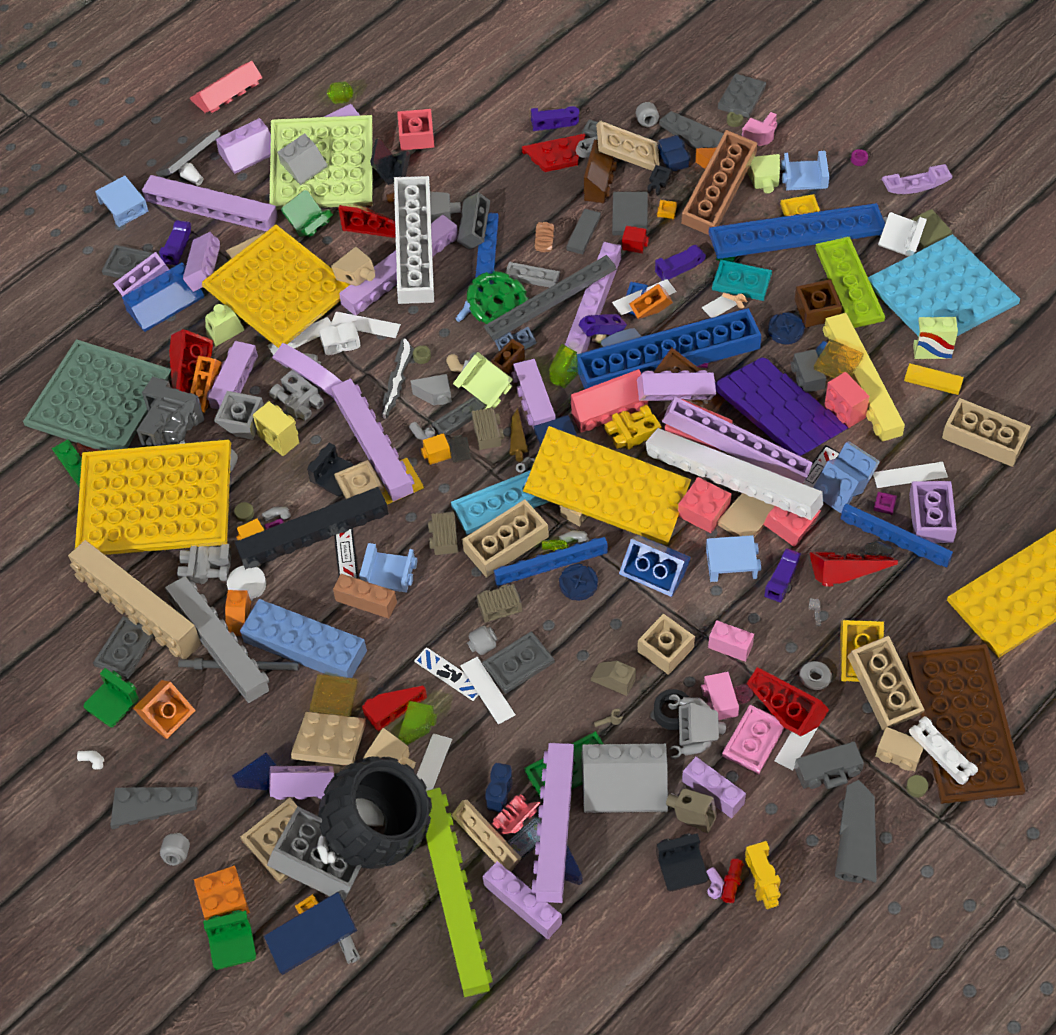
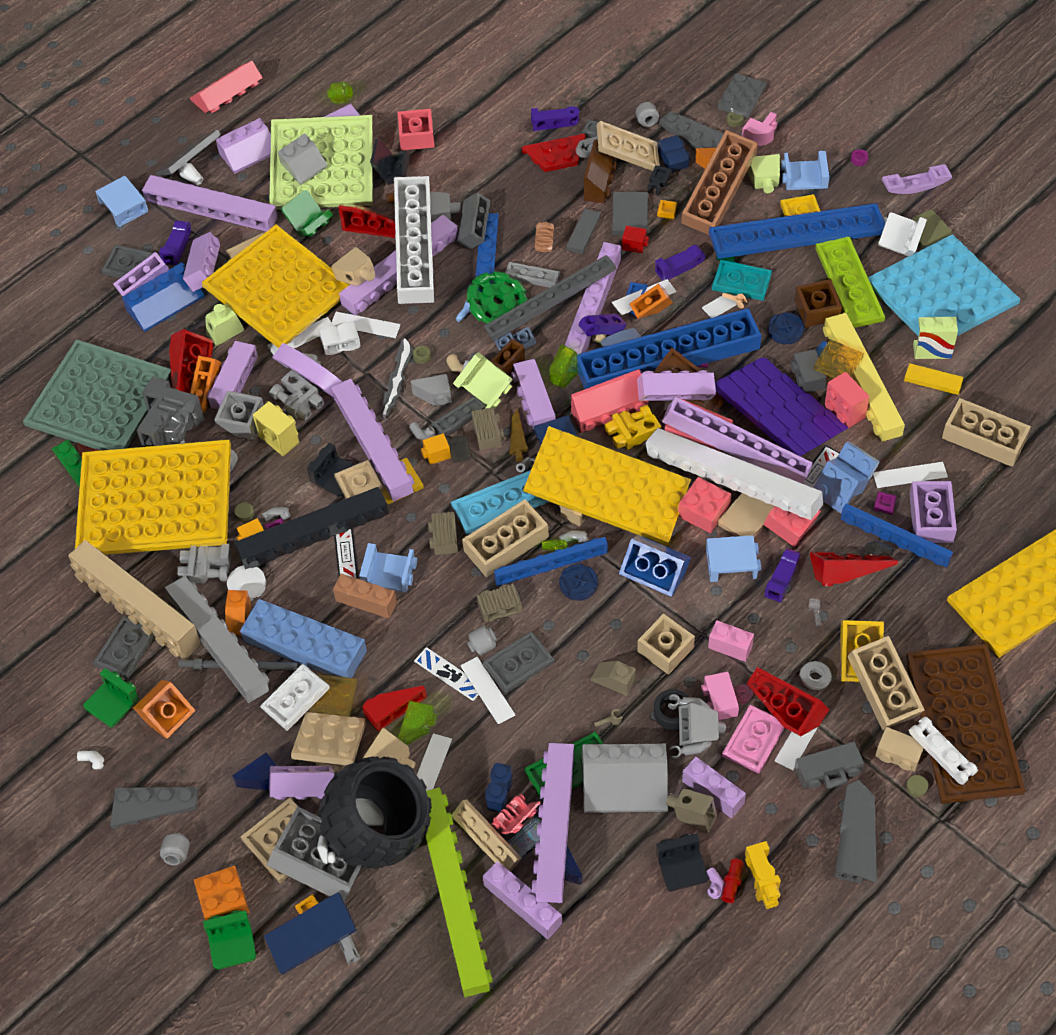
none -> white tile [260,664,330,731]

